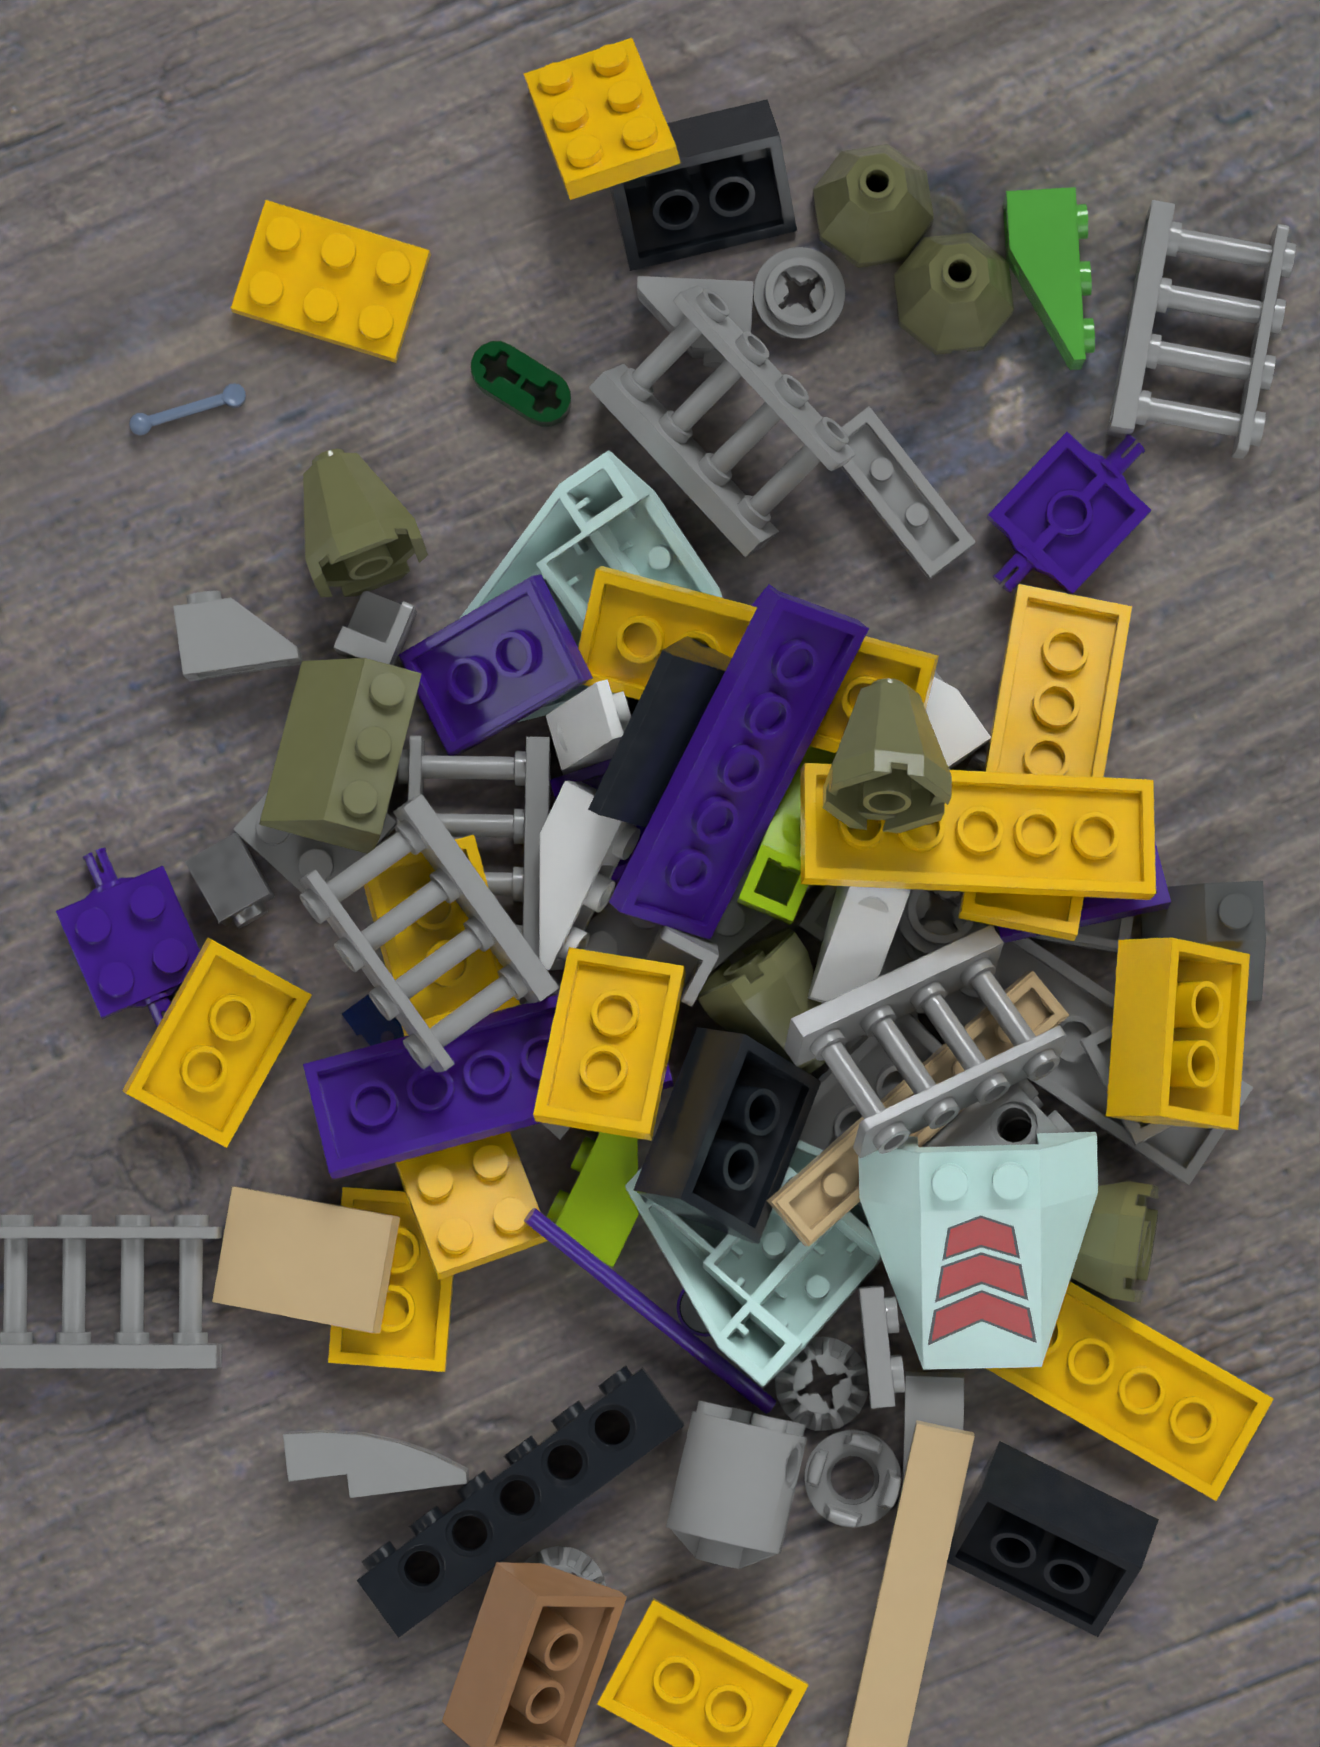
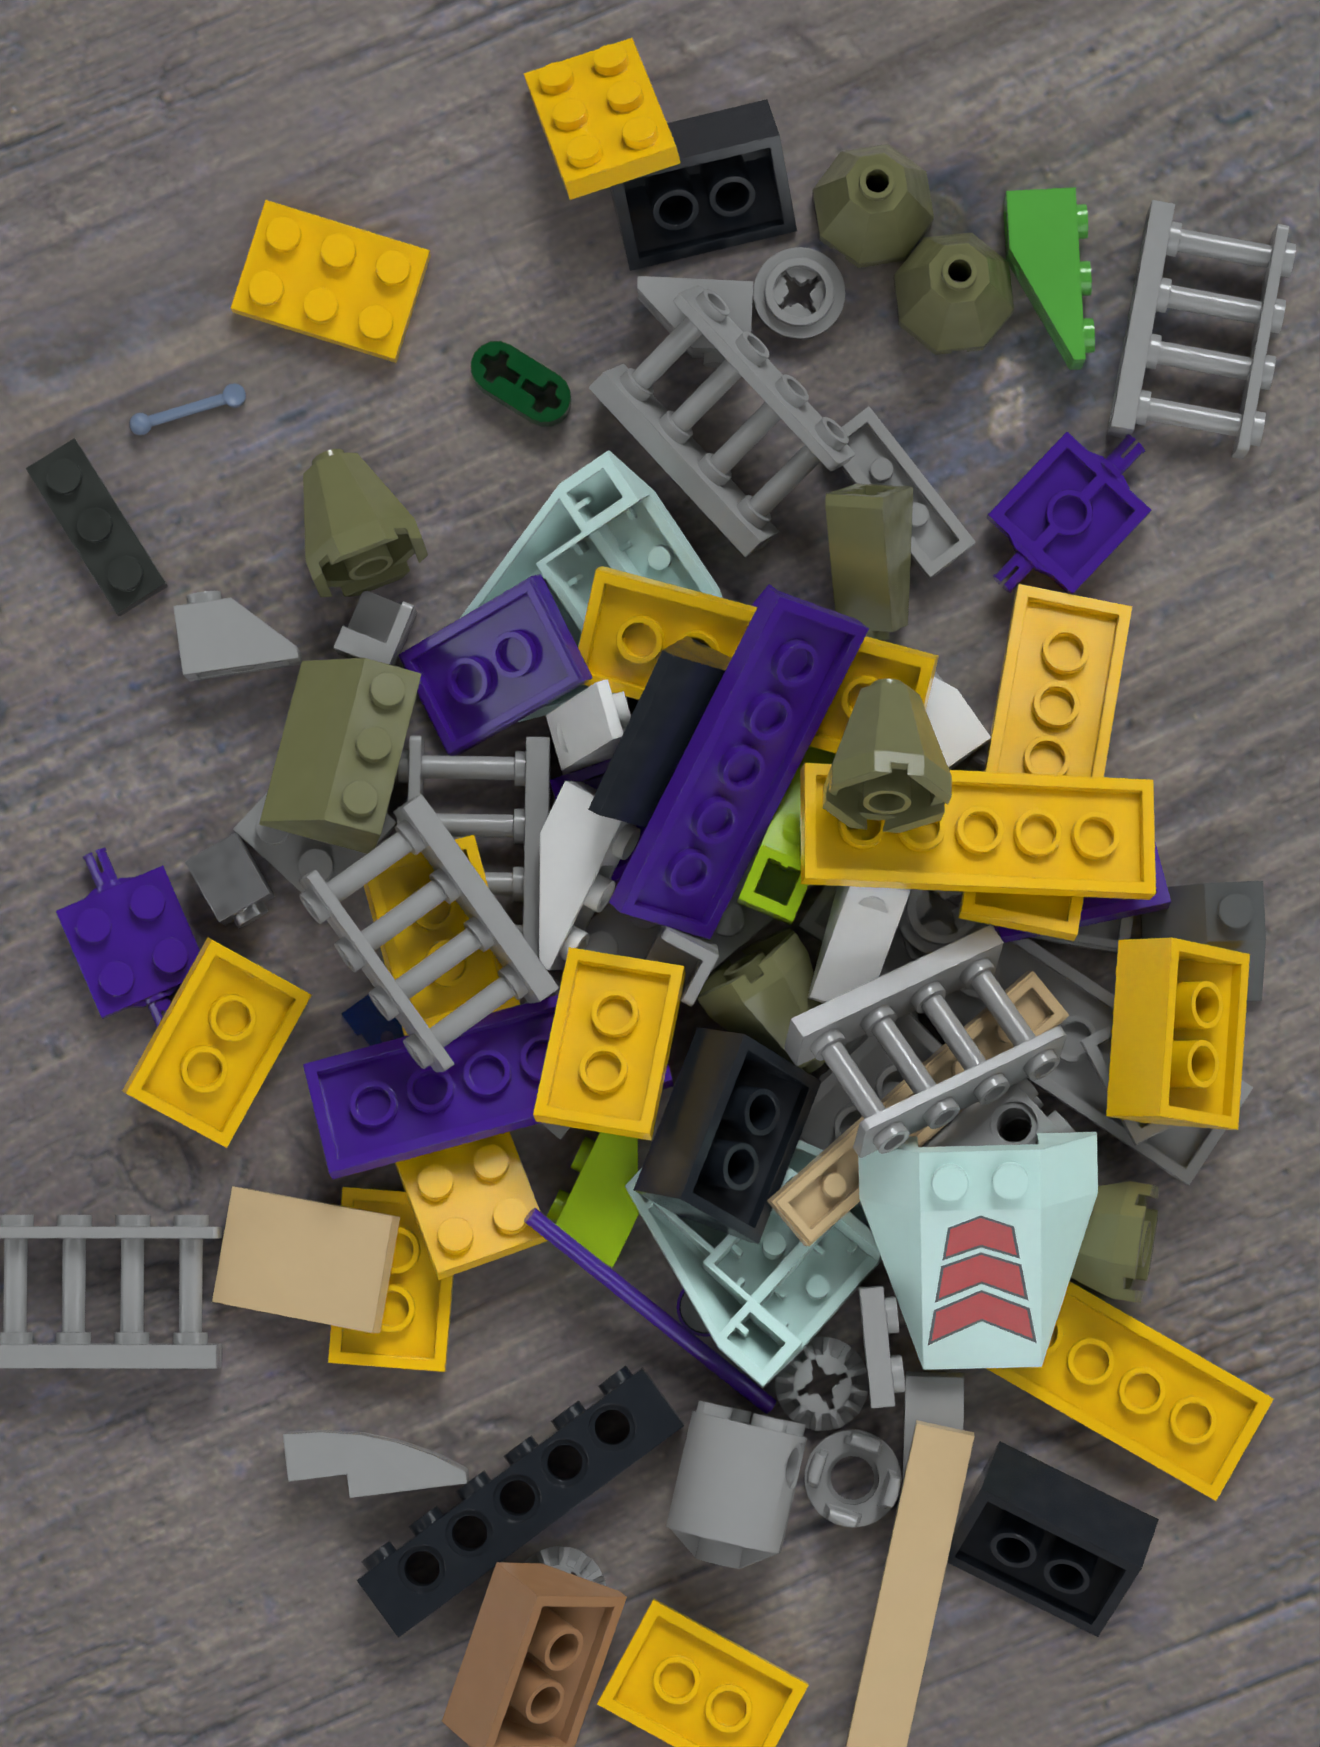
none -> pearl dark grey plate [26,438,168,617]
none -> olive slope [825,483,913,640]

